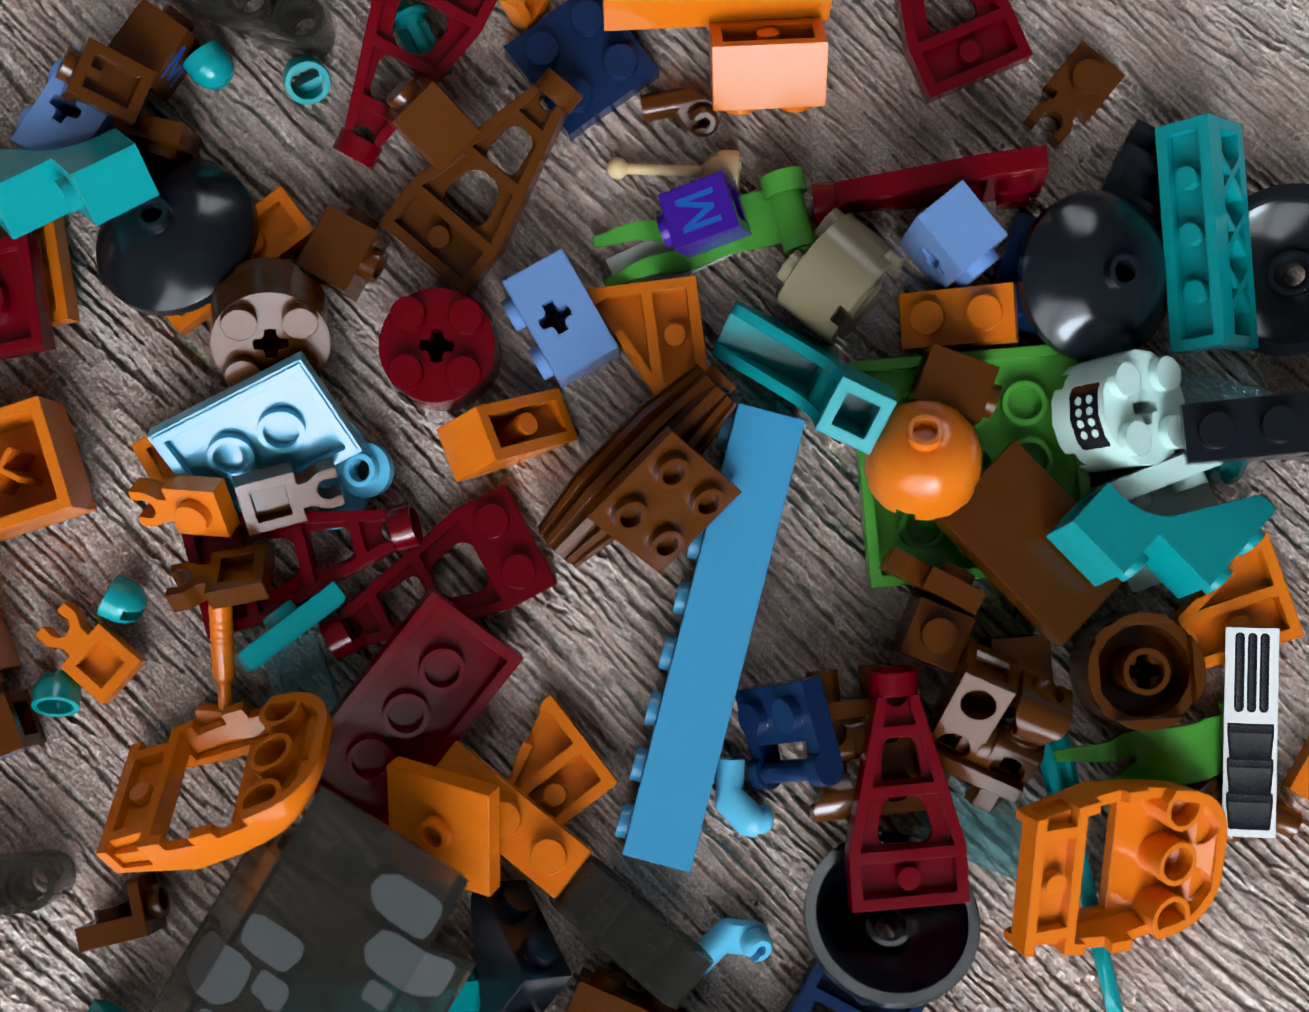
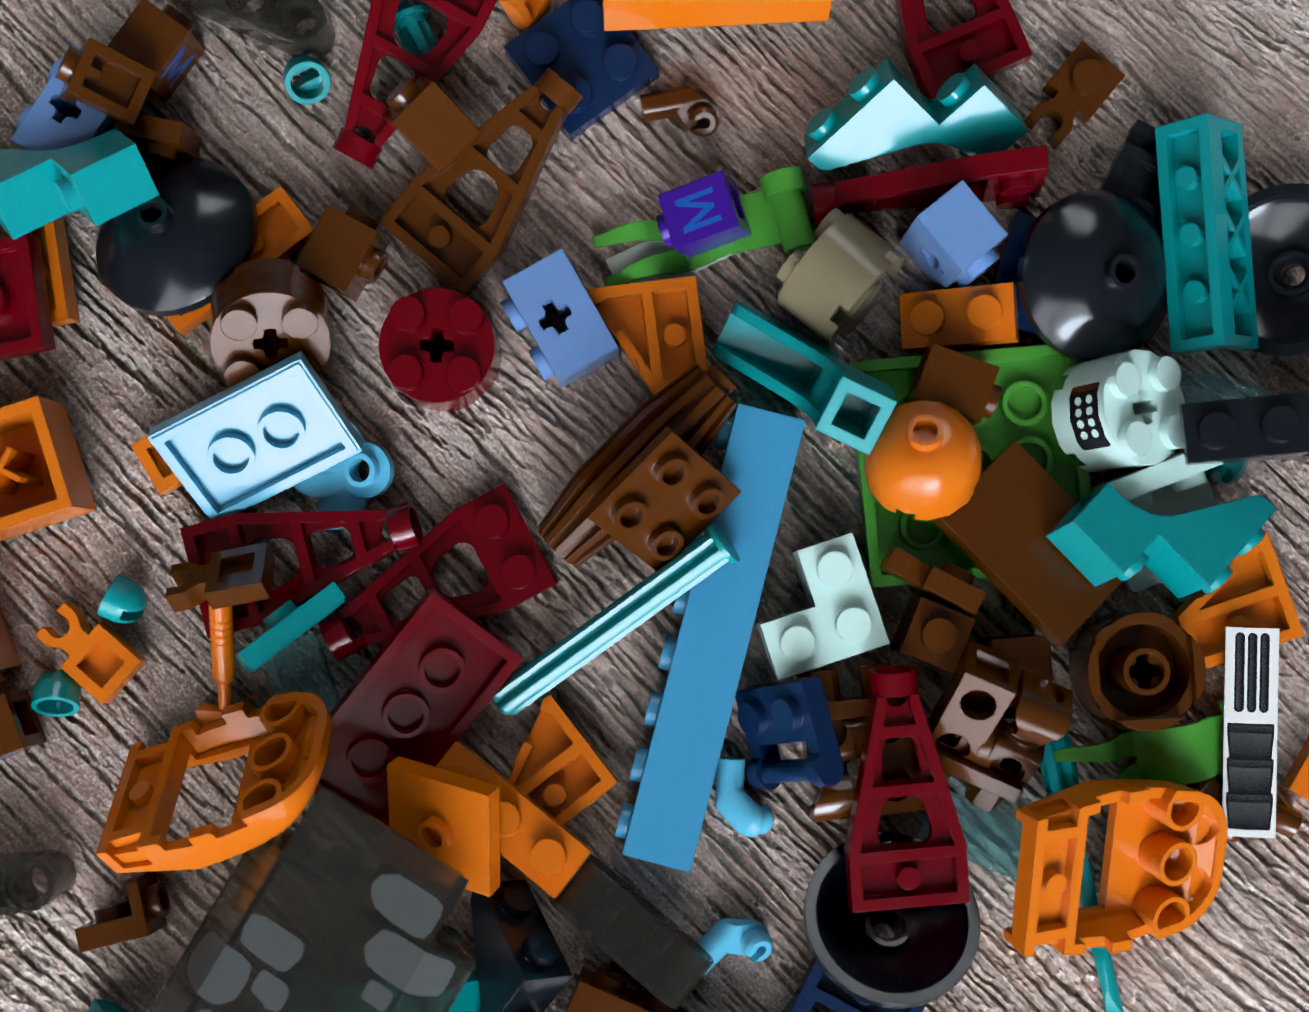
orange plate [128,474,240,538] -> none
teal hinge [183,40,234,90] -> none
plate [232,457,345,536] -> none
orange slope [436,387,579,483] -> none
tan hinge [607,150,741,191] -> none
brick [709,18,828,115] -> none
none -> axle [493,523,740,715]
none -> light aqua brick [756,533,890,680]
none -> teal arch [803,58,1028,170]

